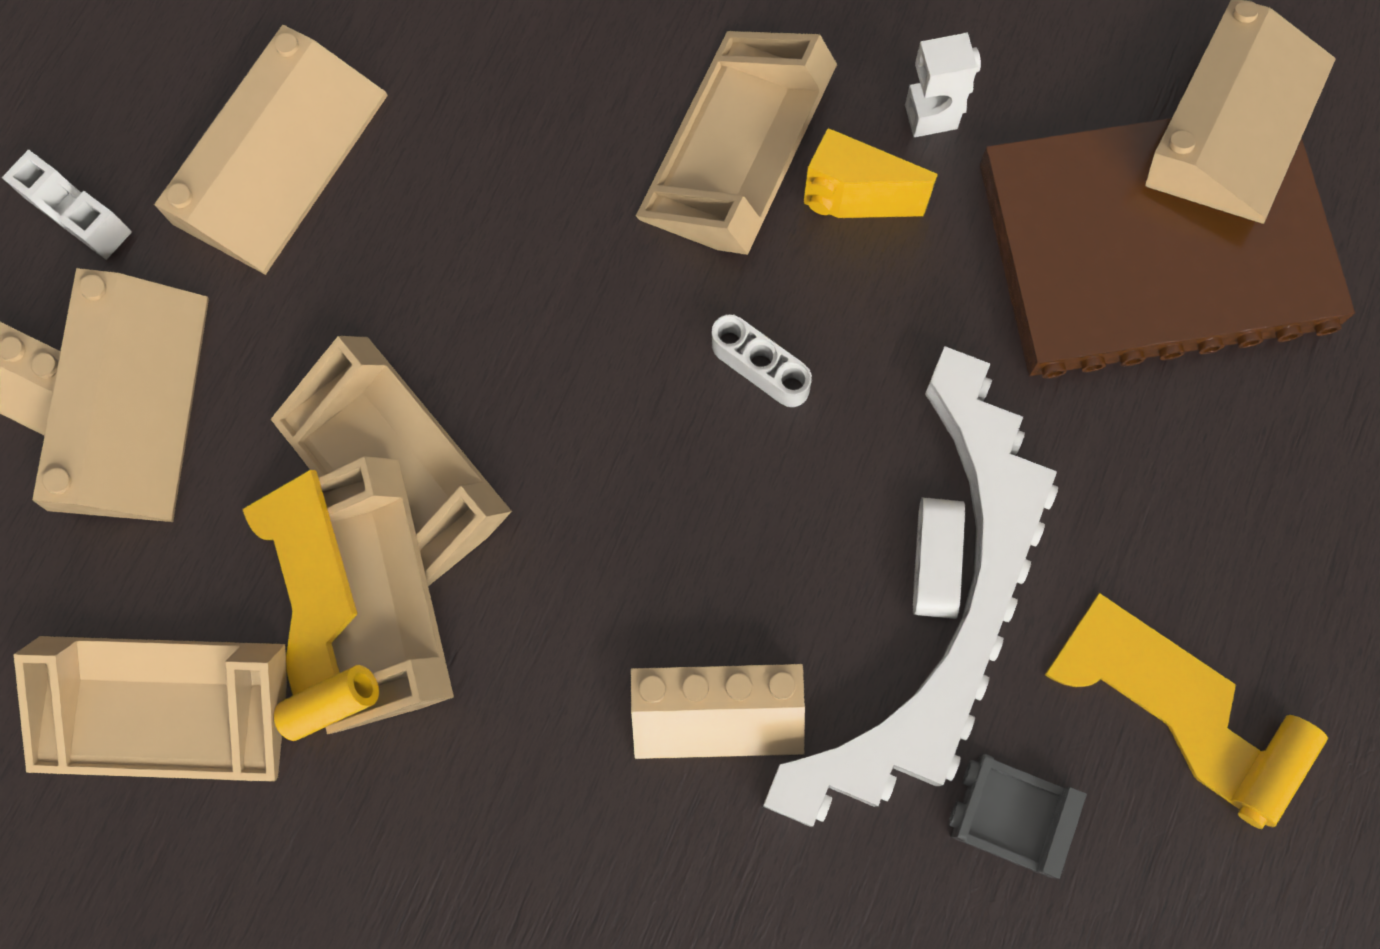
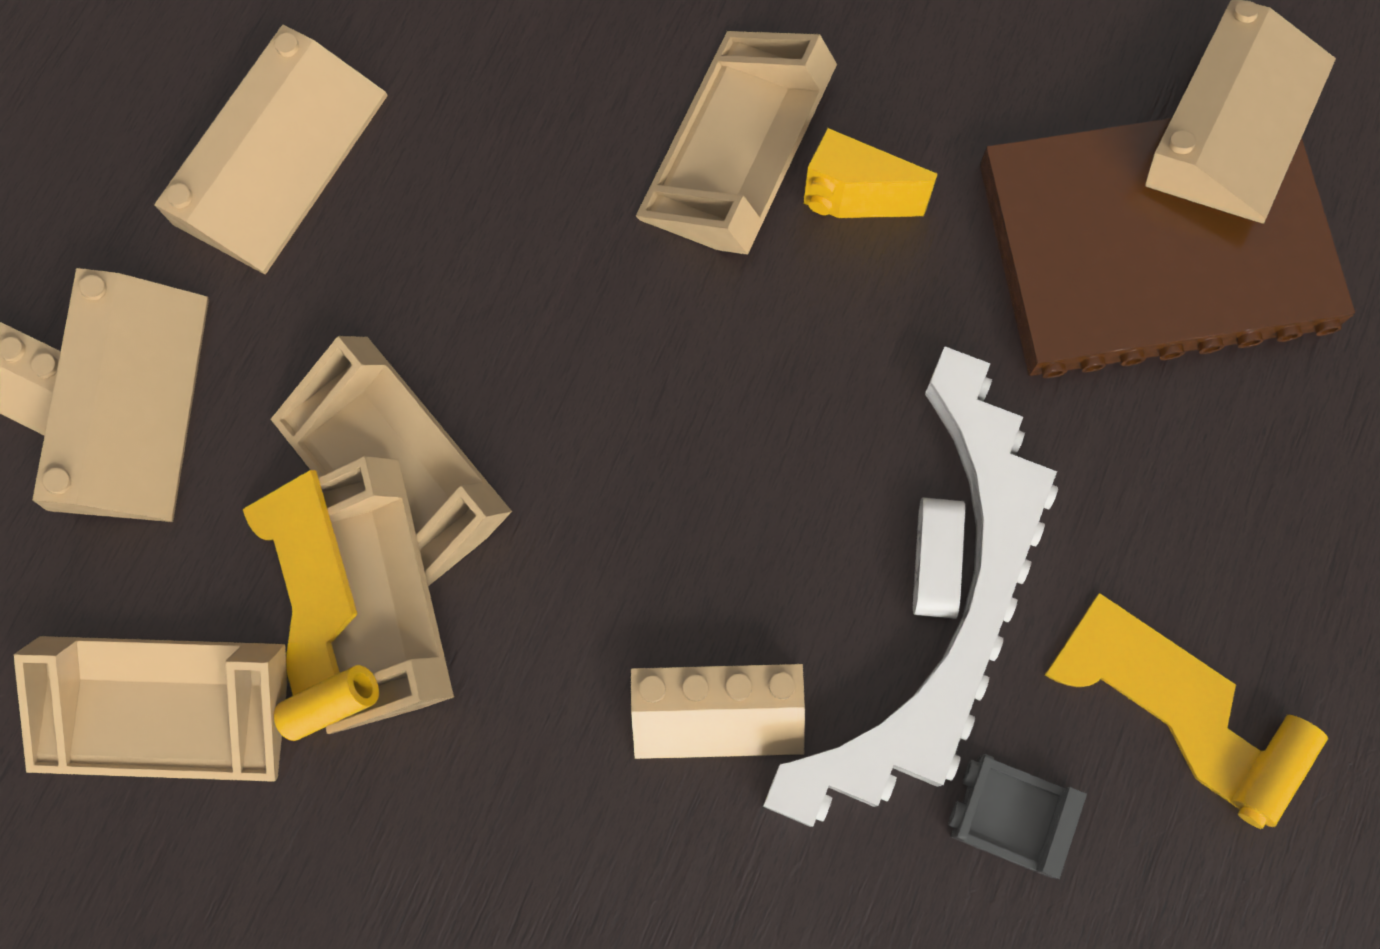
white arch [2,149,132,260] -> none
white beam [712,315,812,407] -> none
white arch [905,32,981,137] -> none

